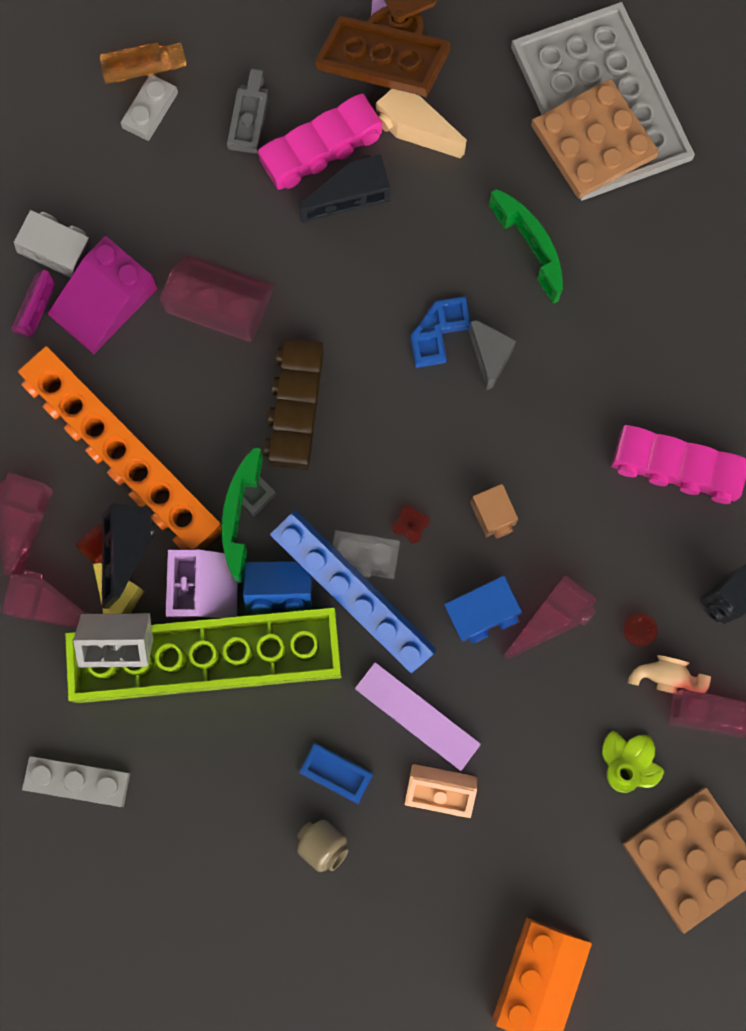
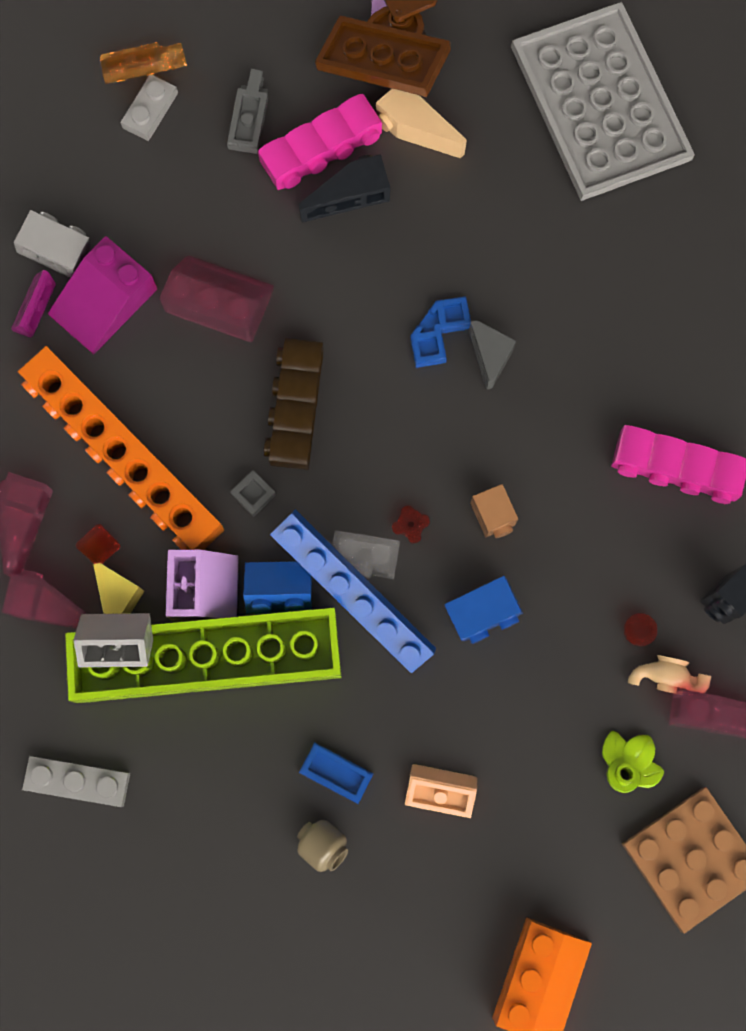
black slope [101,503,155,609] -> none
green slope [222,448,263,583] -> none
lavender tile [355,663,481,771] -> none
green slope [488,189,563,304] -> none
clear pink slope [503,575,597,660] -> none
medium nougat plate [531,79,659,199] -> none

